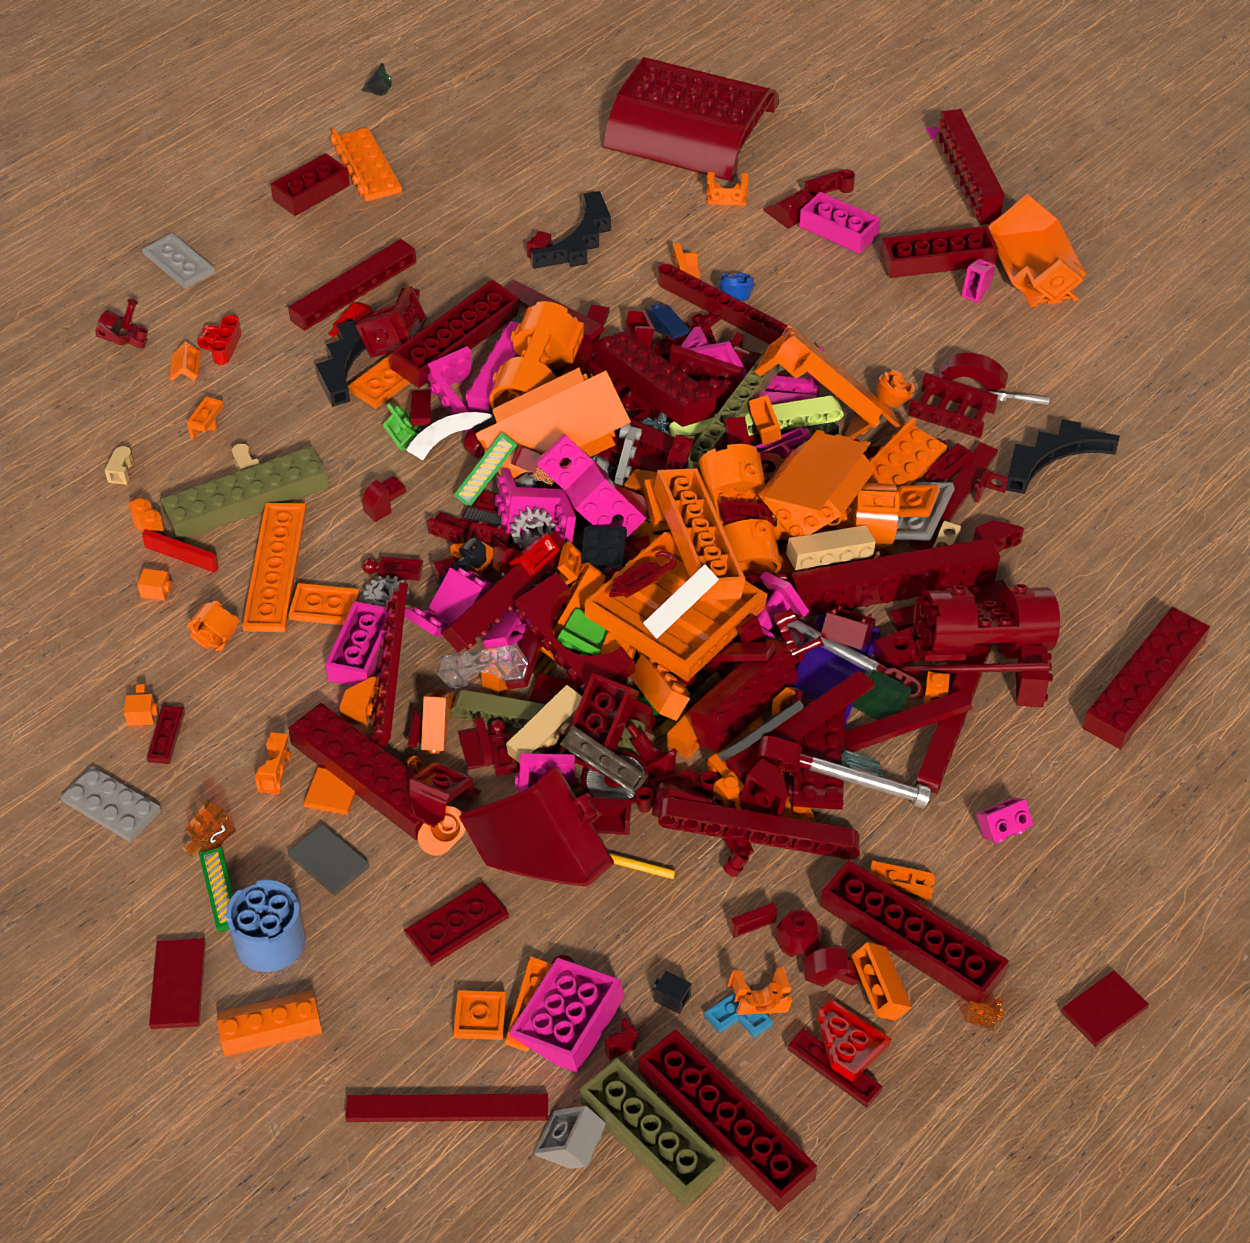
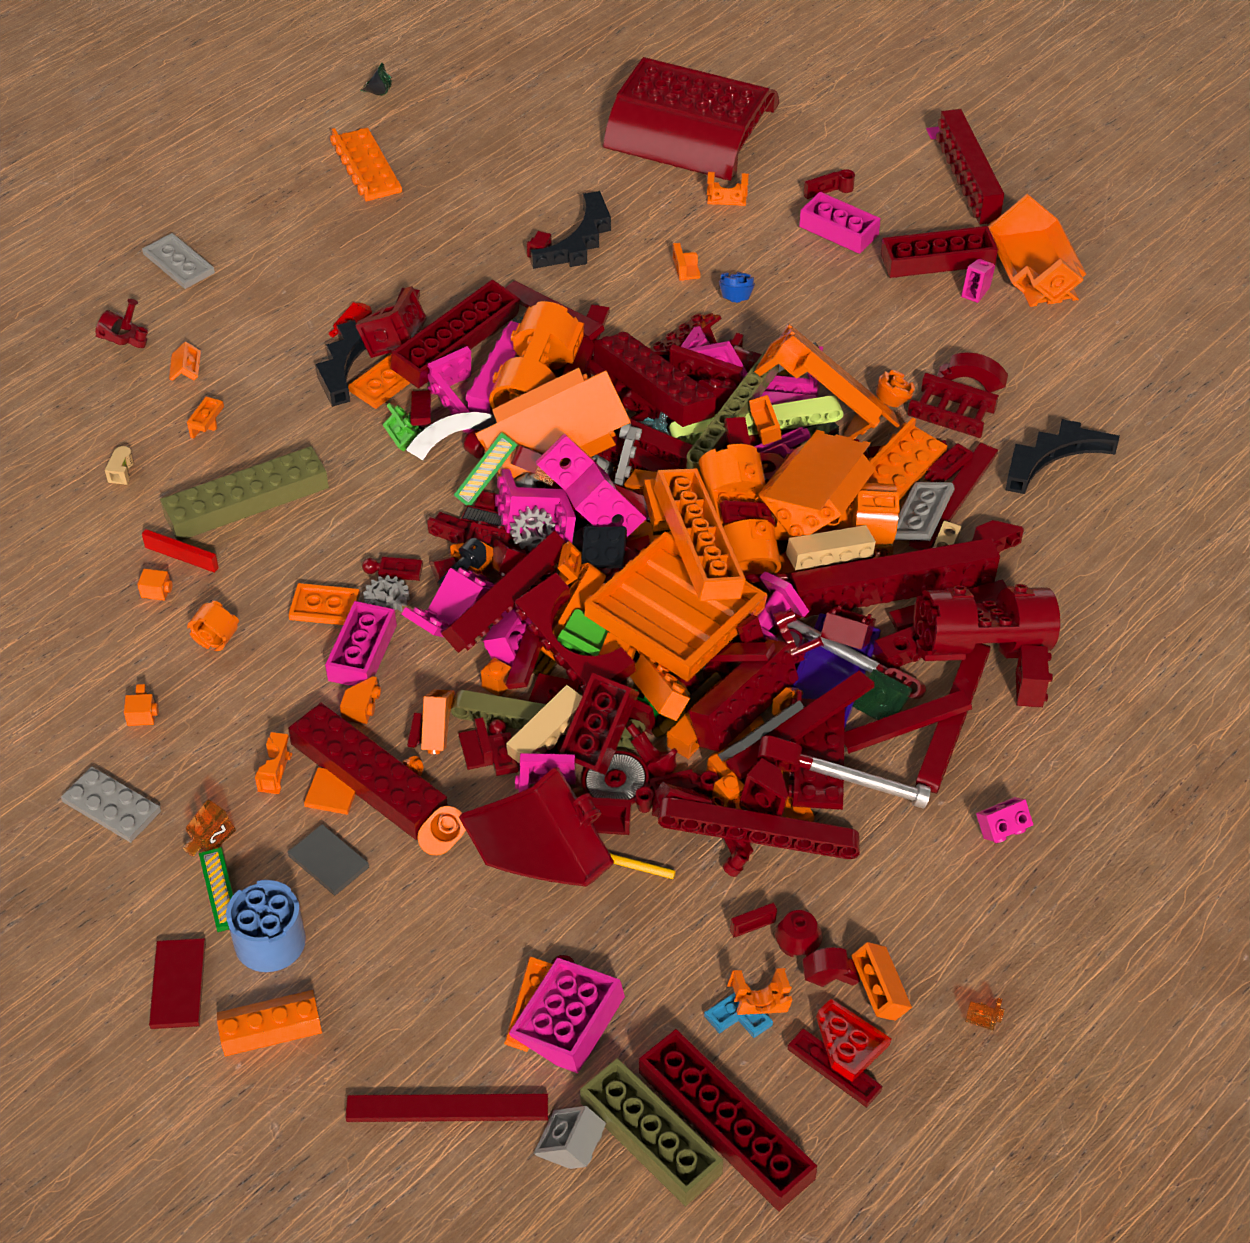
orange brick [128,497,166,536] -> none
dark red tile [147,706,185,764] -> none
red piece [197,315,242,365] -> none
tan leg [232,444,260,471] -> none
orange plate [242,503,307,632] -> none
dark red brick [270,153,350,216] -> none
dark red brick [288,239,417,331] -> none
dark red brick [362,476,406,522] -> none
dark red plate [369,582,408,749] -> none
dark red tile [404,882,509,967] -> none
dark red piece [409,762,481,828] -> none
clear arch [437,644,528,689] -> none
orange plate [453,990,507,1040] -> none
red panel [510,533,560,576] -> none
dark brown tile [560,726,648,795] -> none
dark red bracket [605,1018,638,1060] -> none
dark red plate [609,551,677,598] -> none
dark red panel [623,309,655,348] -> none
white sticker [643,565,719,639] -> none
dark blue slope [645,301,690,339] -> none
black brick [652,971,692,1014] -> none
dark red beam [658,264,787,344] -> none
dark red bracket [663,435,695,470] -> none
dark red slope [764,189,814,229] -> none
dark red brick [820,860,1009,1009] -> none
clear light blue tile [841,751,884,778] -> none
orange plate [870,861,936,899] -> none
orange plate [898,485,940,517] -> none
dark red piece [901,662,1052,674] -> none
orange brick [924,672,950,703] -> none
dark red bracket [974,470,1008,503] -> none
light grey piece [988,391,1050,405] -> none
dark red tile [1061,970,1149,1047] -> none
dark red brick [1082,606,1210,750] -> none

